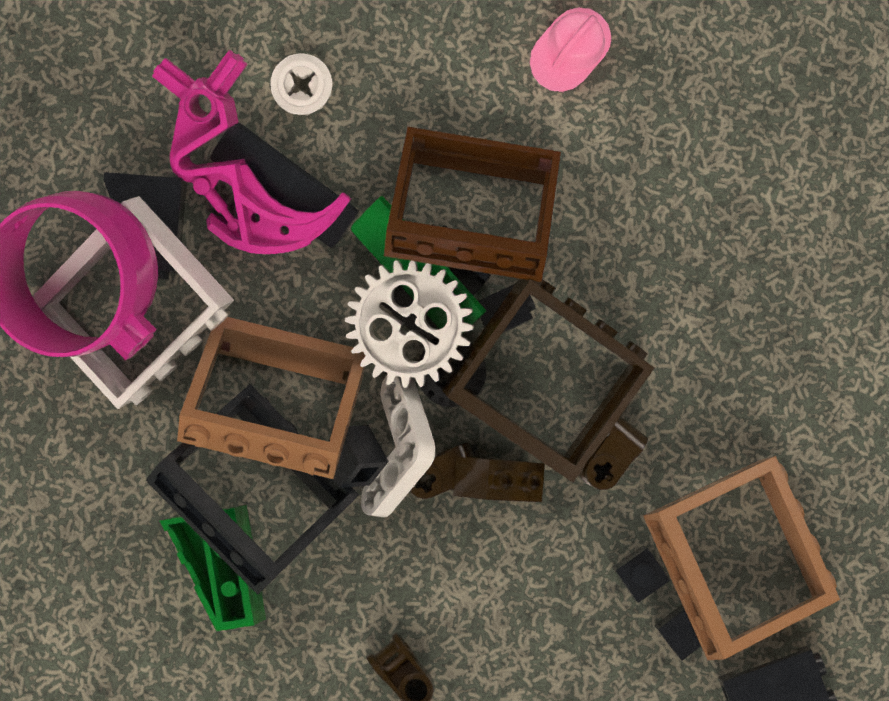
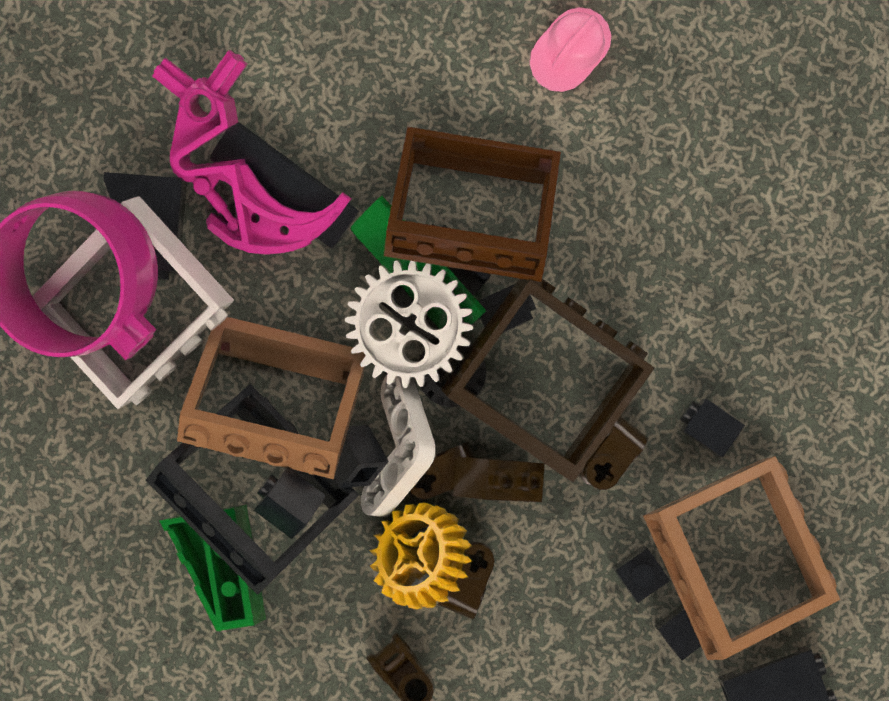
white gear [271,53,332,116] -> none
none -> black brick [254,467,326,539]
none -> yellow gear [369,502,472,610]
none -> dark brown piece [437,541,495,620]
none -> black brick [680,399,745,458]

